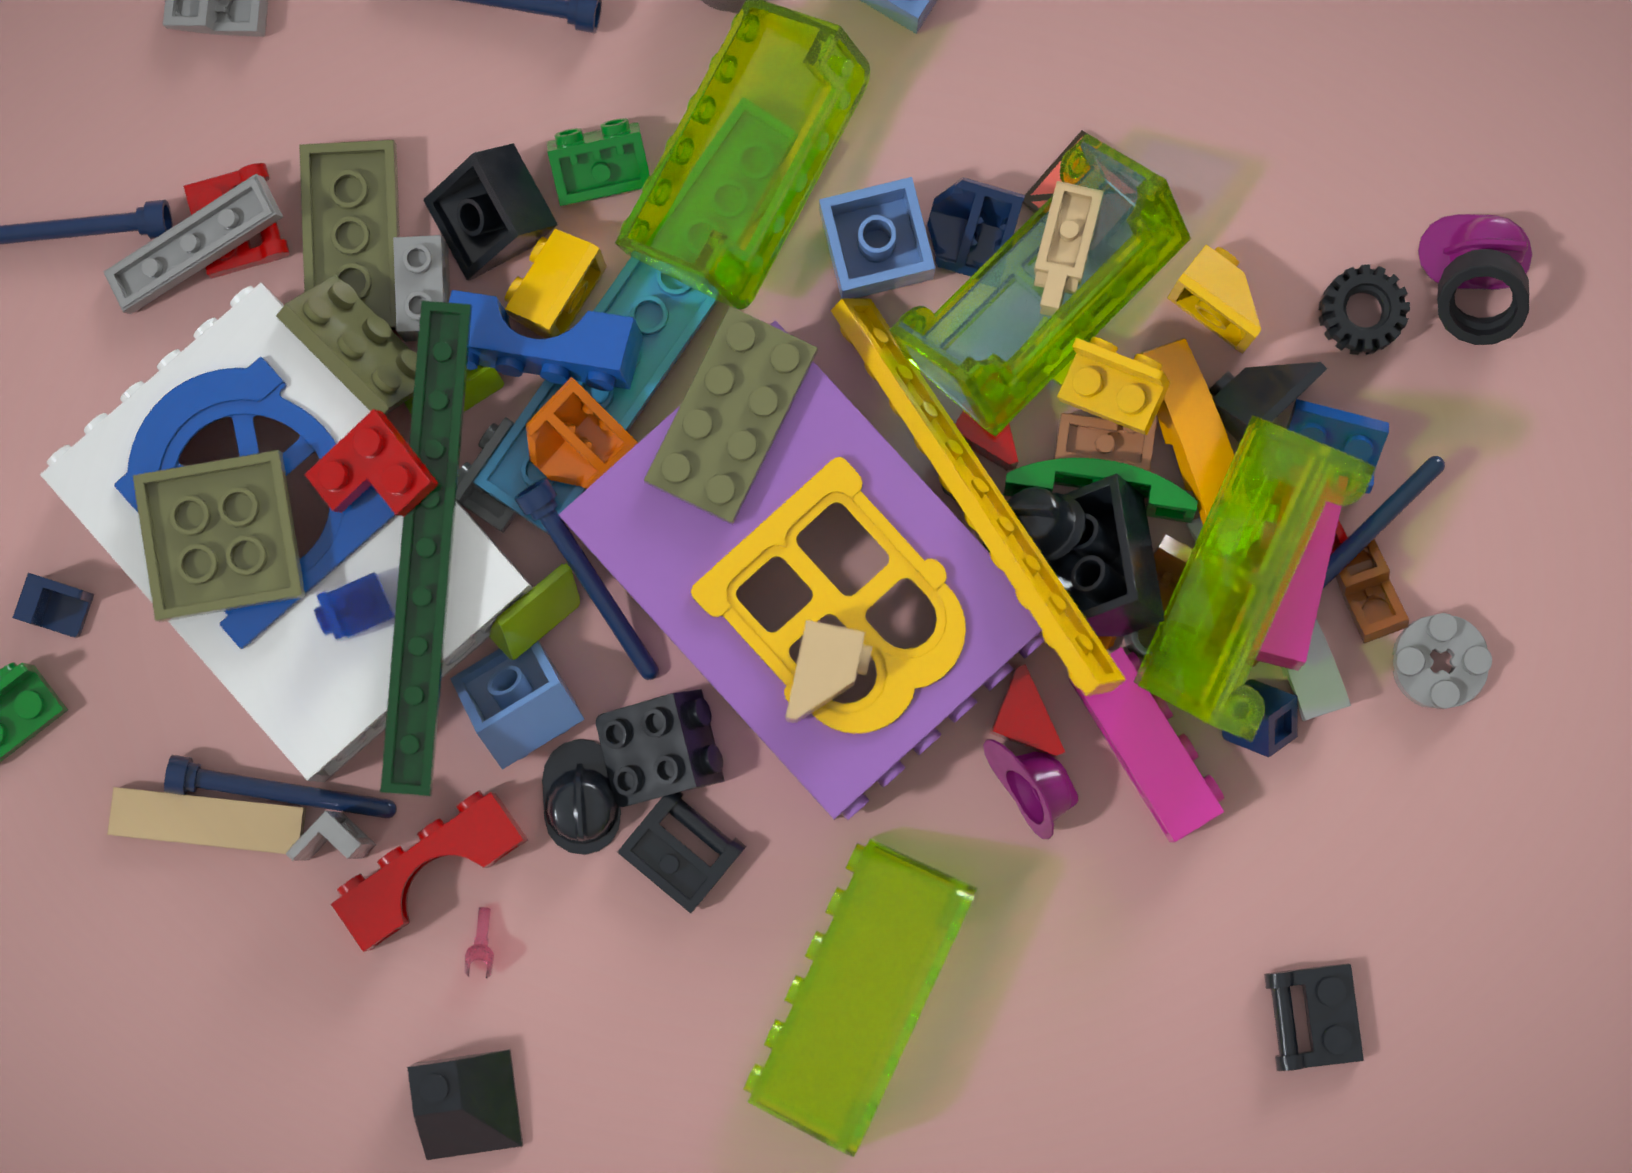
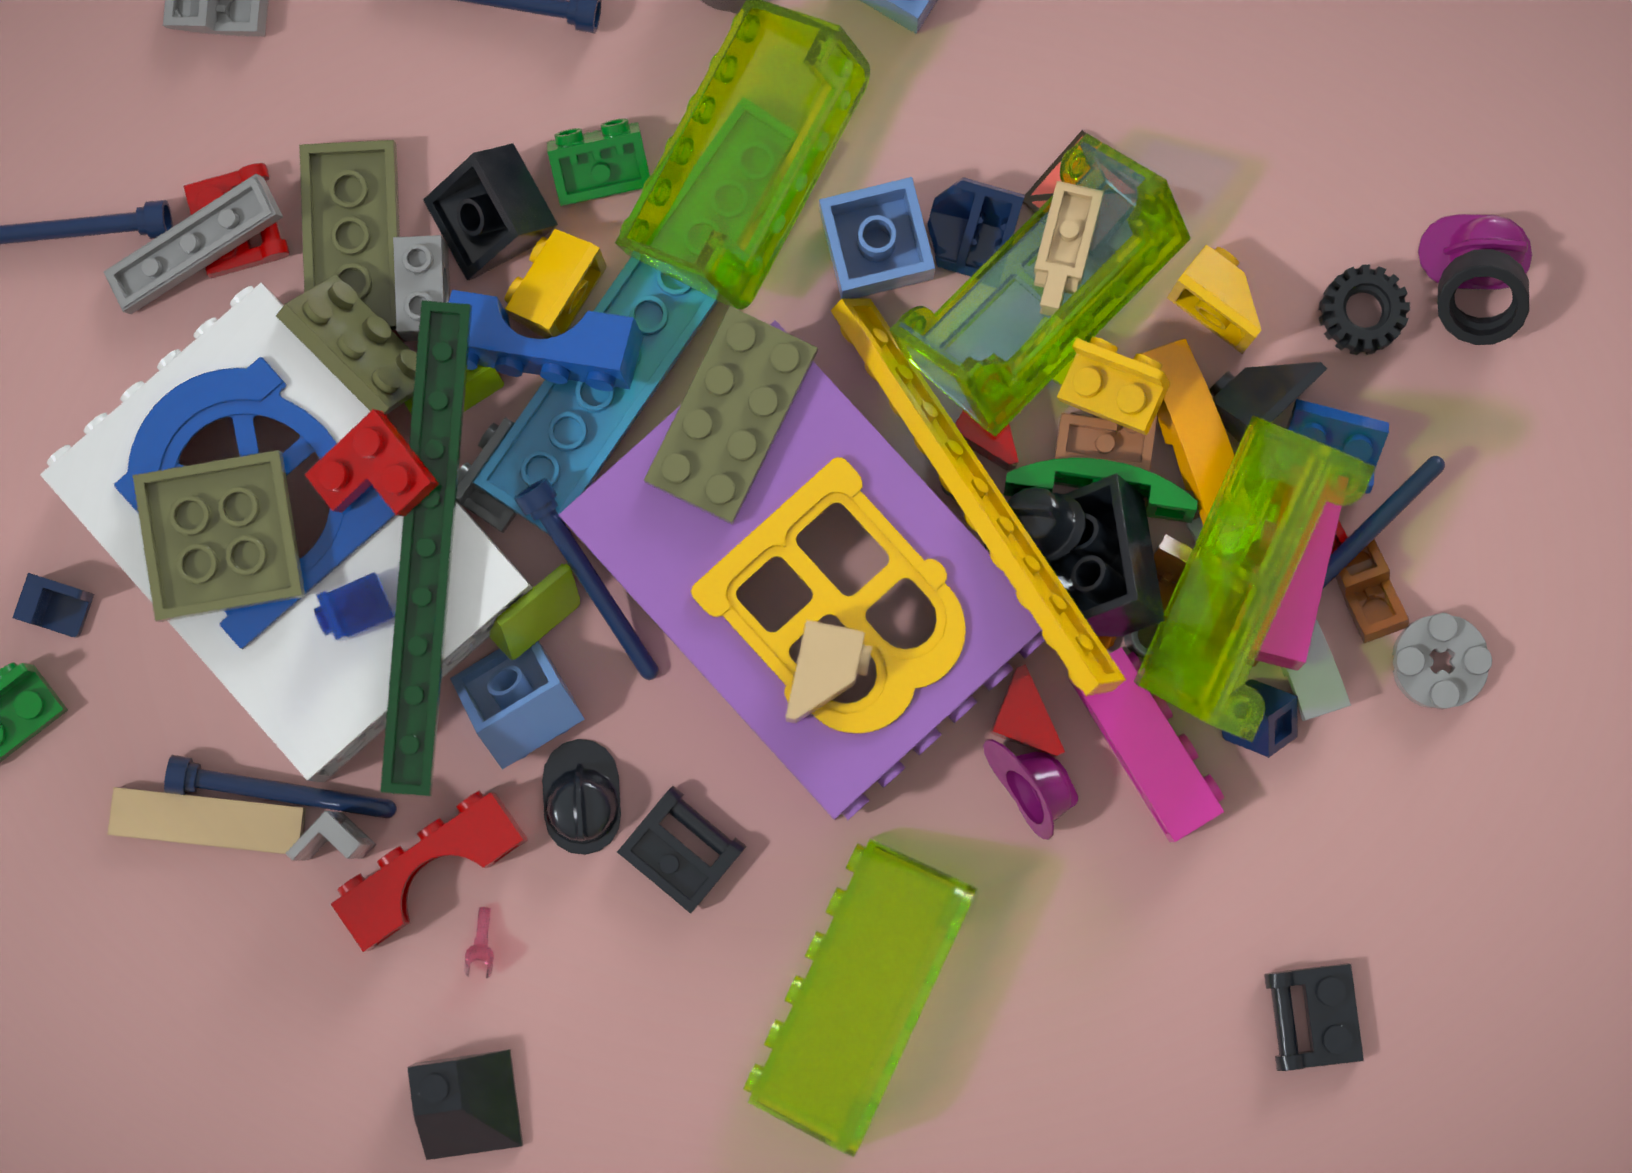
orange slope [526,377,638,489] -> none
black bracket [596,689,725,807] -> none

